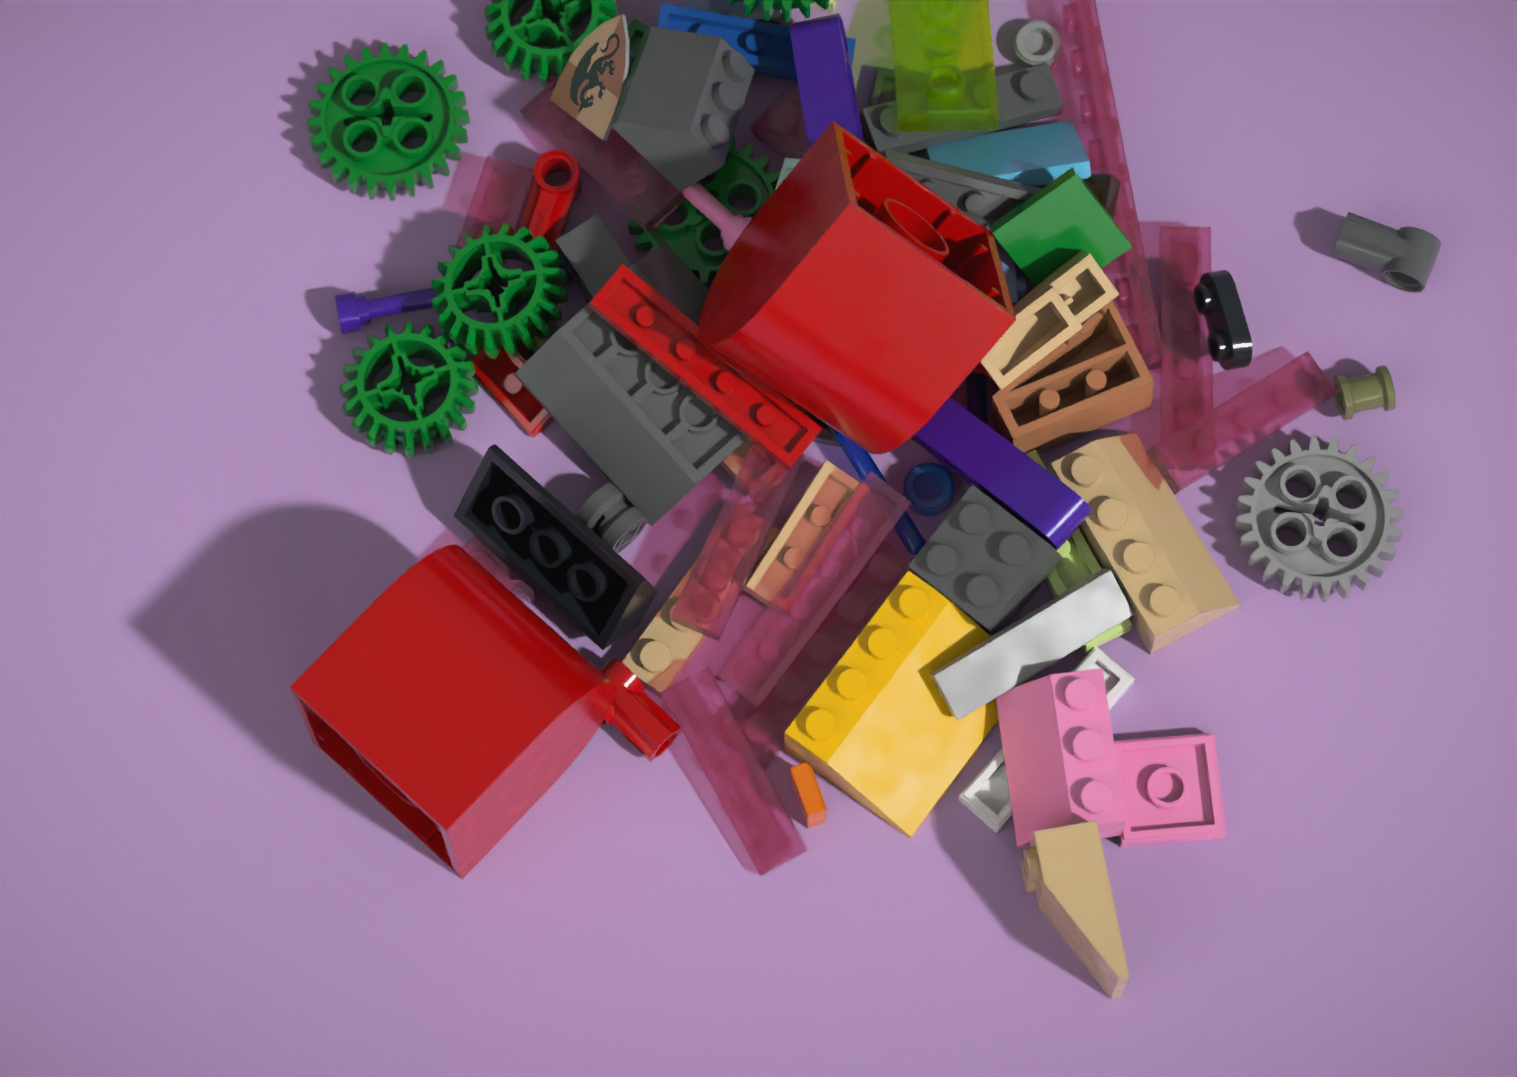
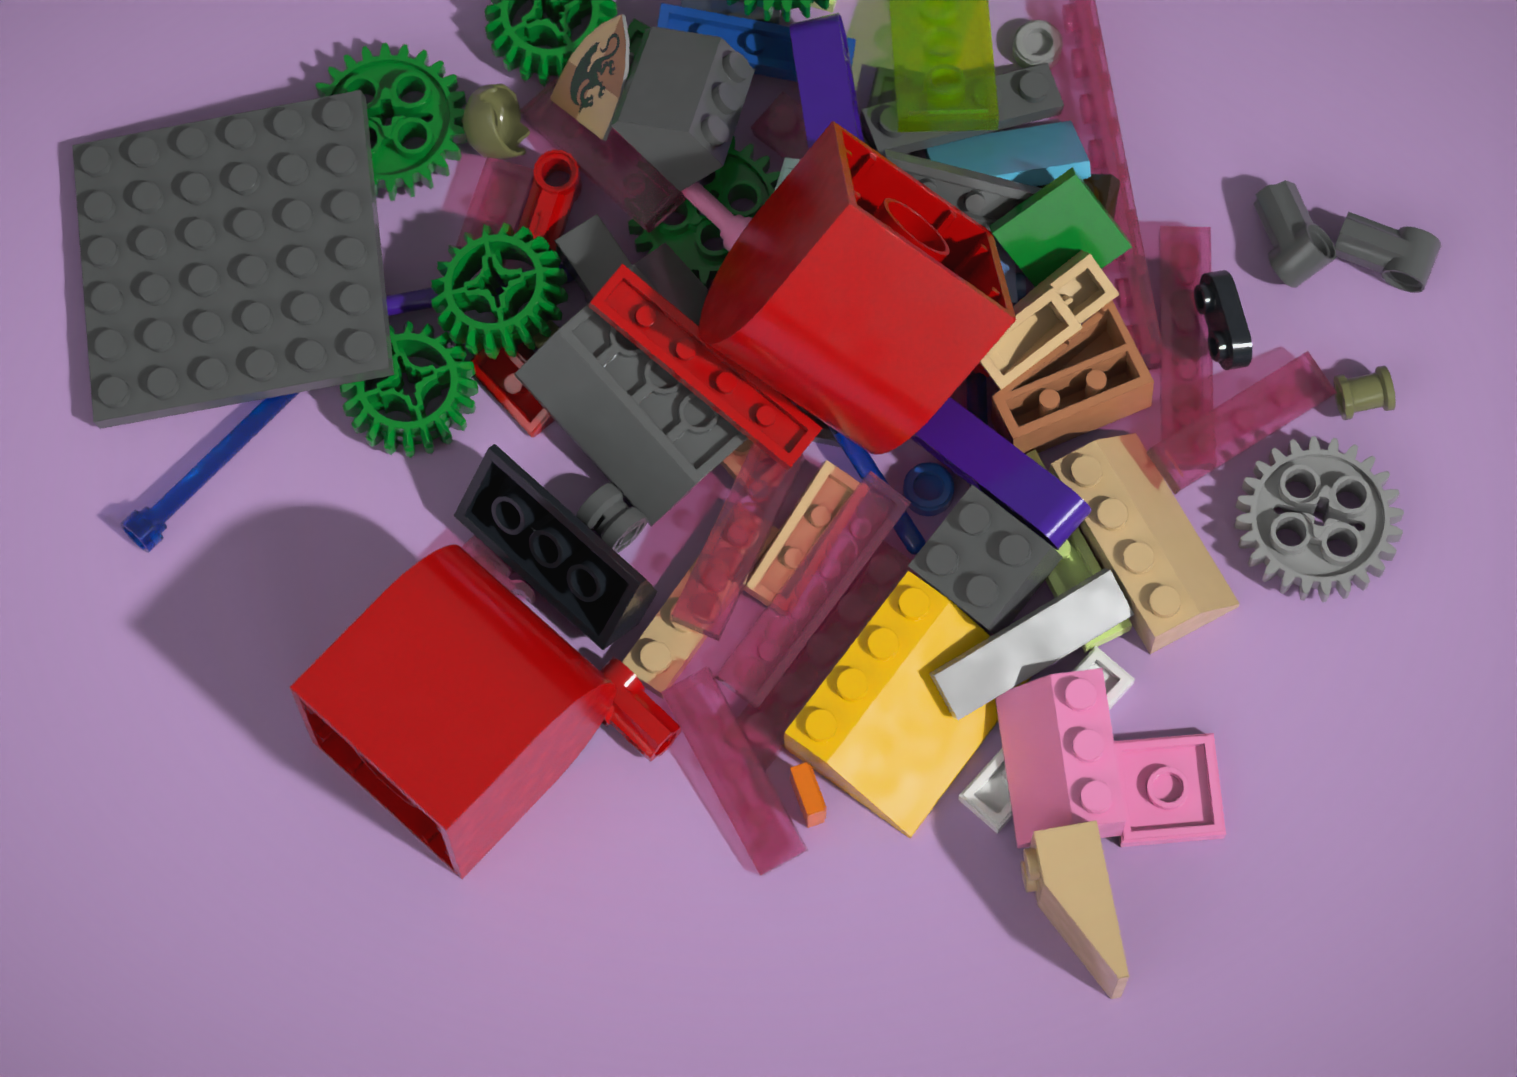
none -> dark grey plate [72,90,394,429]
none -> clear blue piece [120,392,300,553]
none -> olive hair [462,84,530,159]
none -> dark grey piece [1253,180,1337,288]

